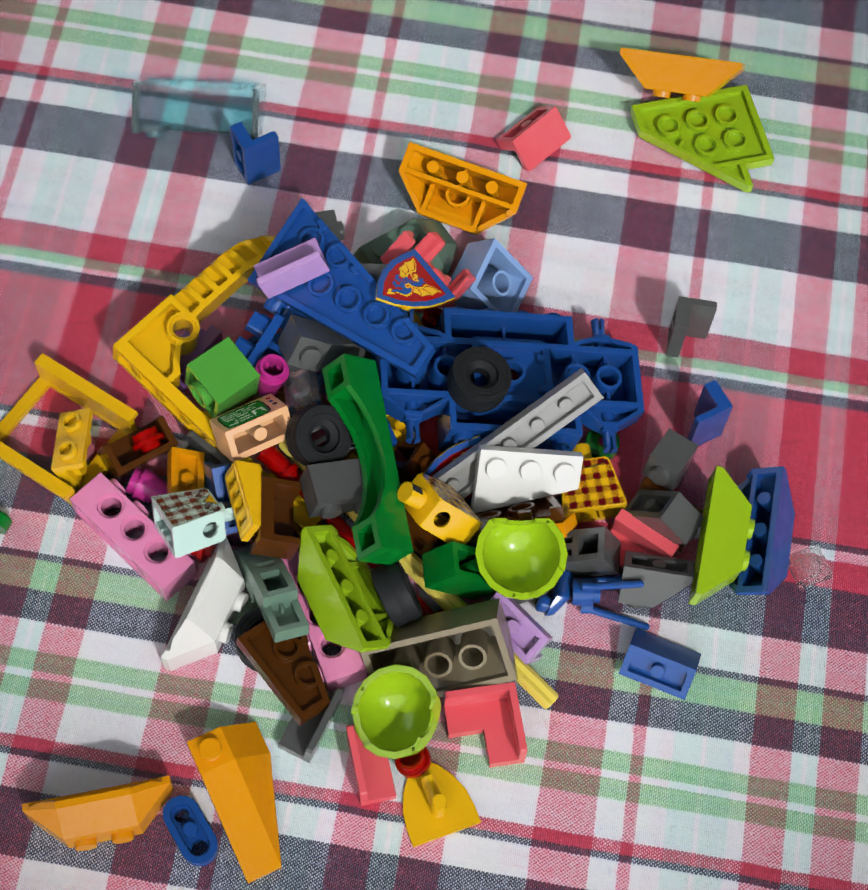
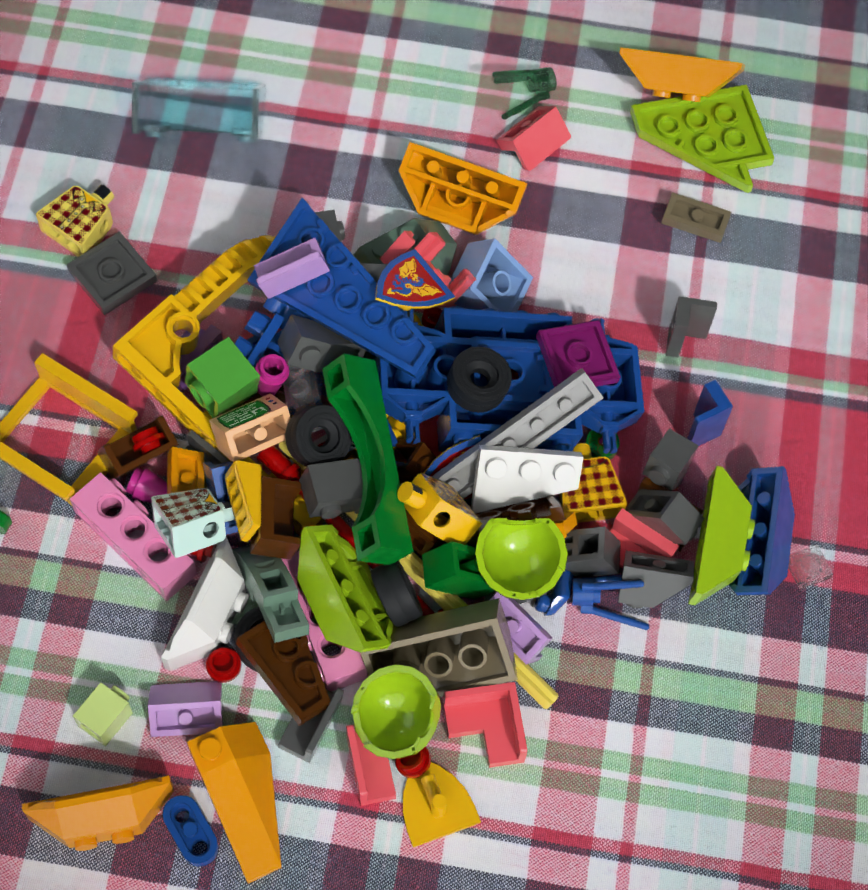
yellow bracket [51,408,93,490] -> none
blue panel [230,122,281,185] -> none
blue panel [619,628,701,700] -> none
none -> light yellow torso [36,184,114,257]
none -> dark grey plate [66,231,157,315]
none -> yellowish green brick [73,682,133,747]
none -> lavender panel [148,681,223,737]
none -> red plate [206,647,242,683]
none -> clear green plant [492,67,557,120]
none -> magenta tile [536,320,621,387]
none -> dark tan plate [661,192,732,243]

